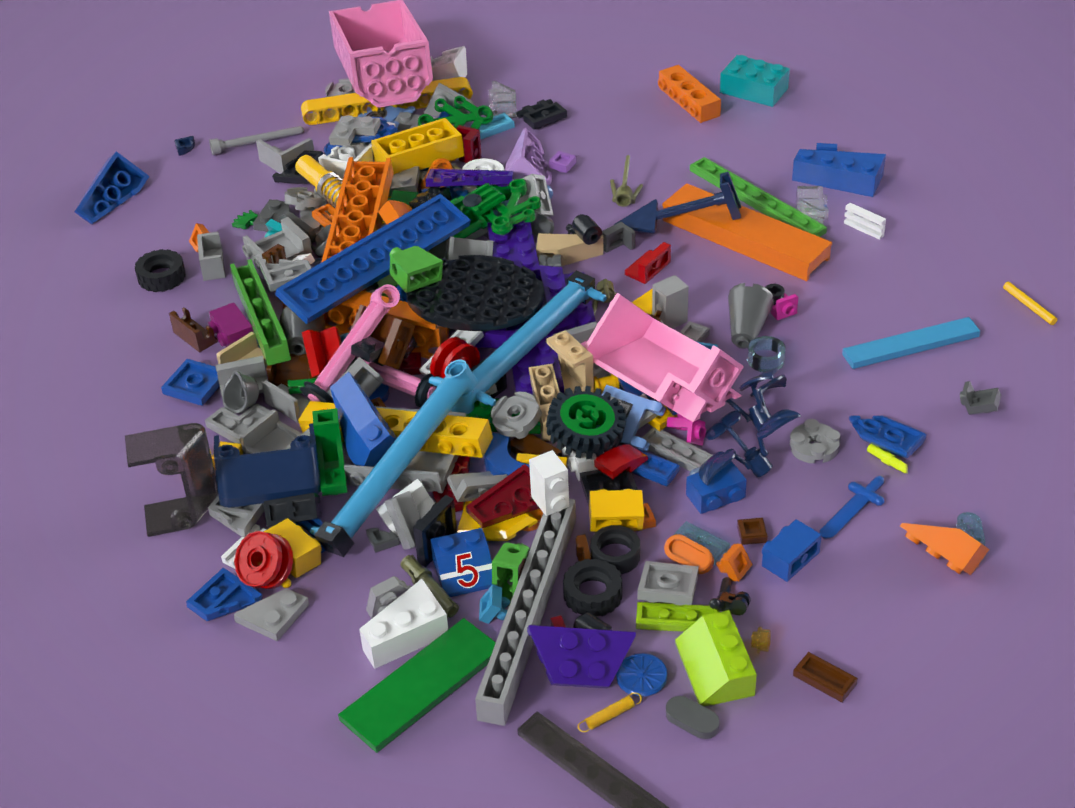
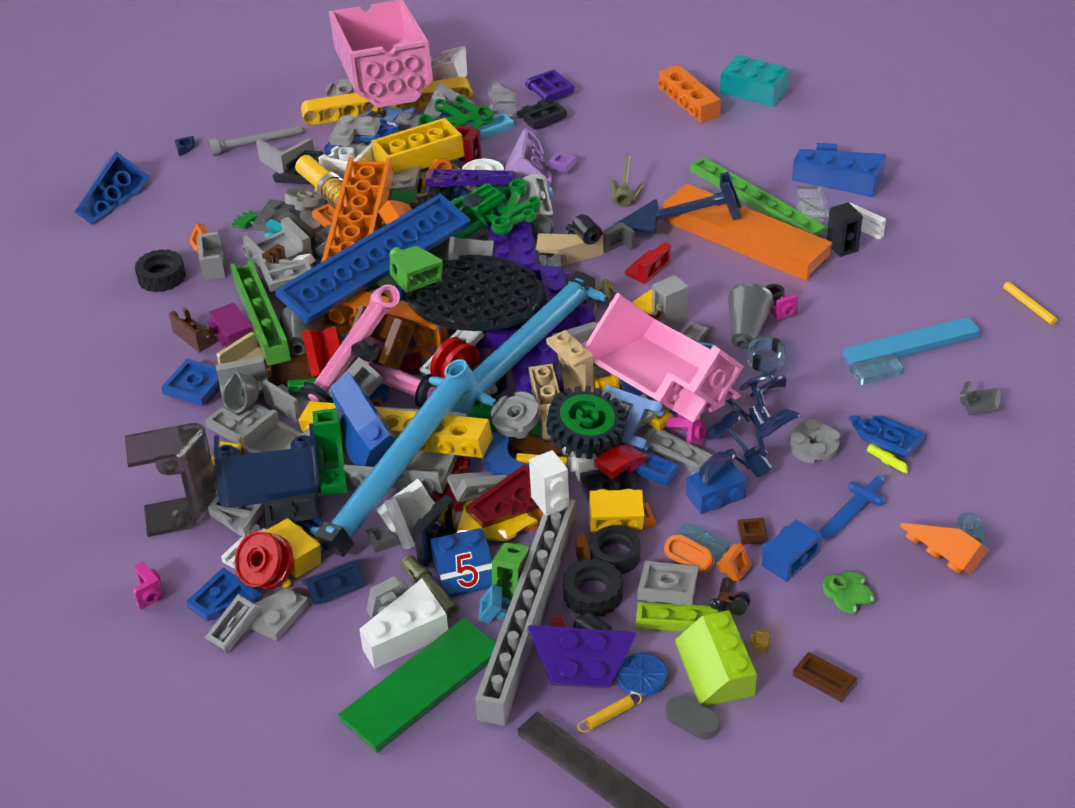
none -> dark pink bracket [133,561,164,609]
none -> light grey tile [204,594,261,654]
none -> dark blue panel [301,560,365,605]
none -> dark purple plate [525,69,574,101]
none -> bright green plate [822,571,875,615]
none -> black brick [827,202,863,257]
none -> clear light blue plate [849,353,904,386]

